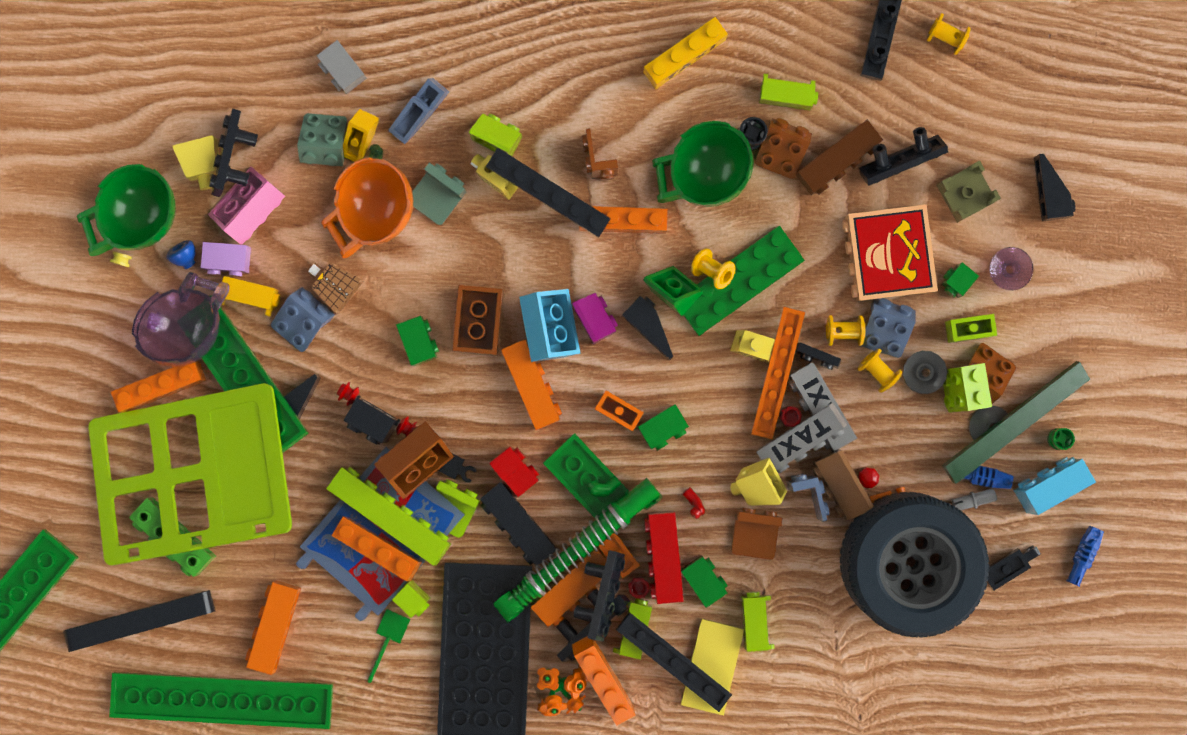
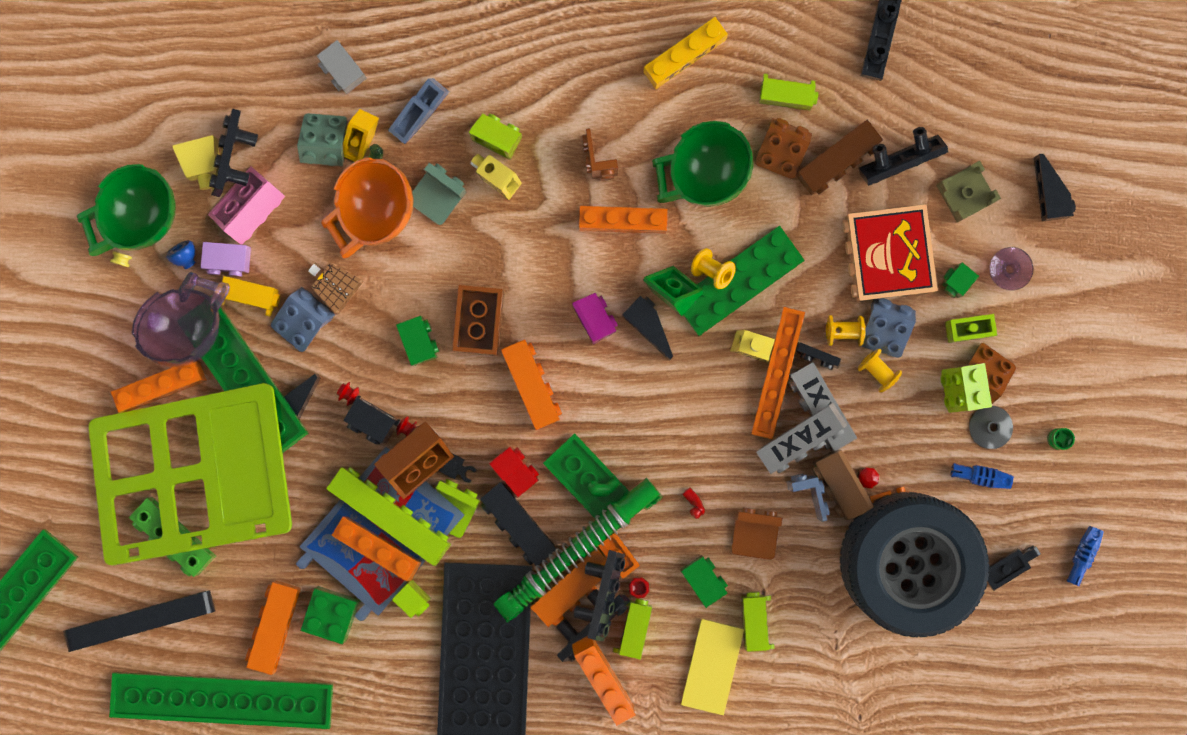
green piece [367,609,411,683] -> none
black plate [486,148,611,238] -> none
medium azure brick [519,289,581,362] -> none
orange plant [537,665,589,717] -> none
orange brick [595,390,644,432] -> none
black plate [616,612,732,712] -> none
green brick [638,404,689,451] -> none
red brick [644,510,684,604] -> none
light yellow torso [730,458,787,506] -> none
black wheel [737,117,768,151] -> none
red tile [780,406,802,427] -> none
dark grey dish [903,351,947,394] -> none
yellow hose [927,13,971,55] -> none
dark green tile [942,361,1090,484] -> none
light grey axle [951,489,997,511] -> none
medium azure brick [1013,457,1096,515] -> none
none -> green brick [300,586,360,645]

